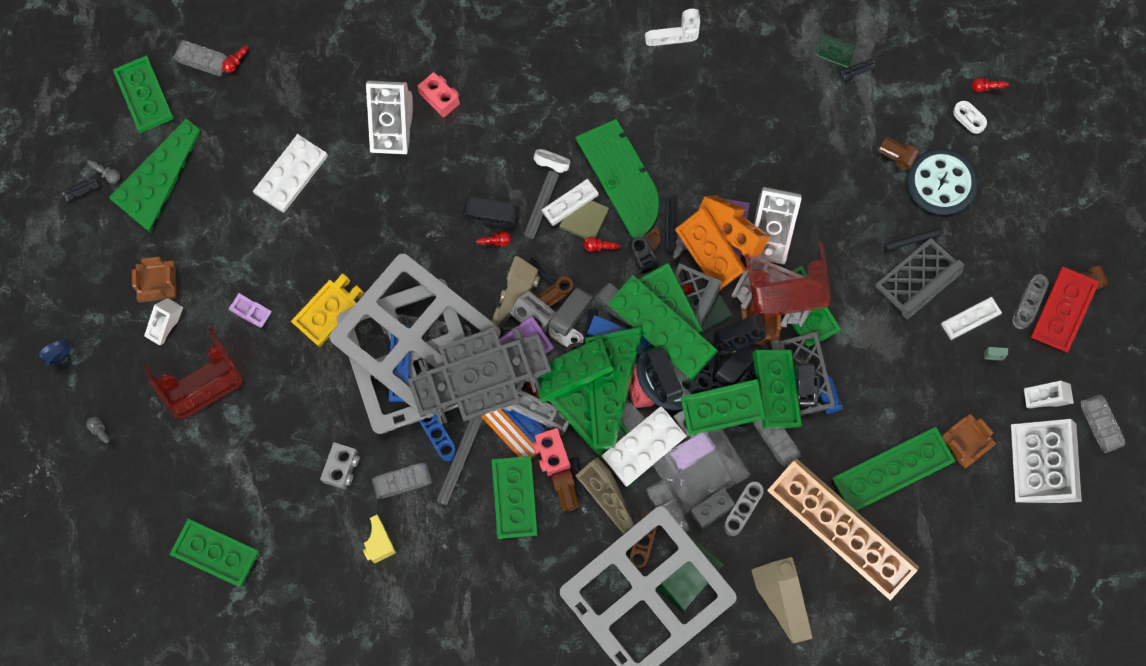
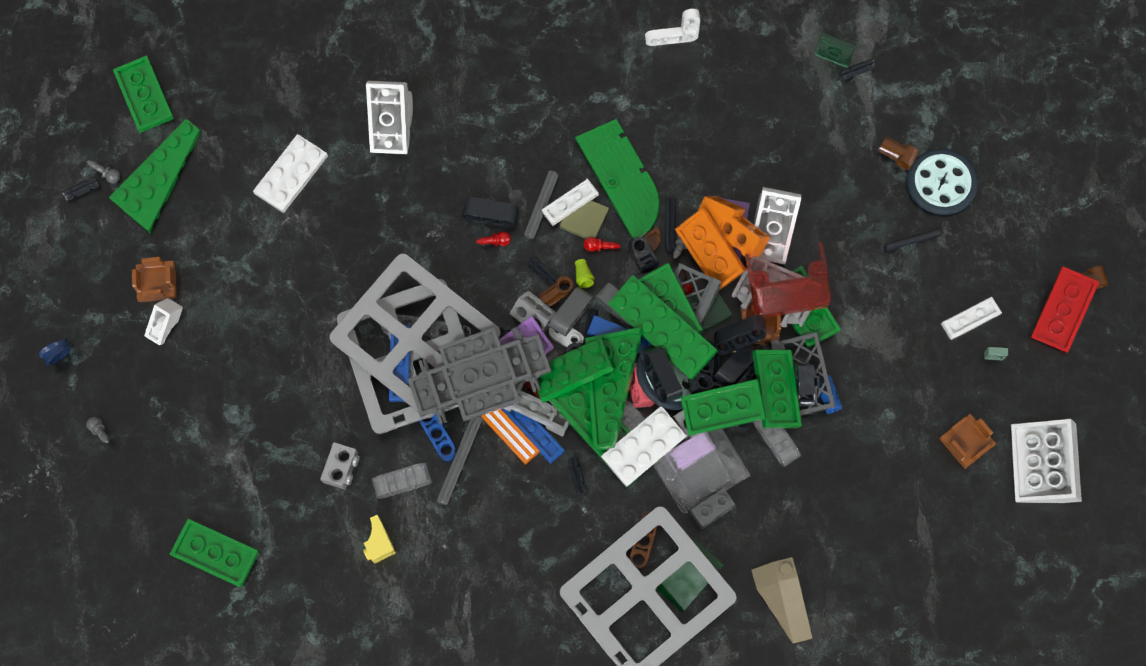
clear red windscreen [143,327,242,419] -> none
clear beam [173,41,228,76] -> none
red bar [222,46,248,73] -> none
lavender slope [229,293,272,328] -> none
yellow tile [291,274,364,347] -> none
coral brick [417,72,460,118] -> none
dark tan wedge [492,256,540,328] -> none
green plate [492,456,538,539] -> none
coral brick [533,428,570,476] -> none
white plate [534,149,570,173] -> none
reddish brown piece [551,470,579,512] -> none
dark tan wedge [576,456,635,535] -> none
clear beam [646,479,690,539] -> none
light grey beam [724,482,763,536] -> none
light nougat brick [767,459,919,600] -> none
green plate [831,427,955,511] -> none
dark grey fence [875,238,964,320] -> none
white plate [953,101,987,134] -> none
red bar [972,77,1009,92] -> none
clear beam [1012,274,1049,329] -> none
white arch [1024,381,1073,409] -> none
clear beam [1081,394,1125,453] -> none
none -> lime cone [575,259,595,289]

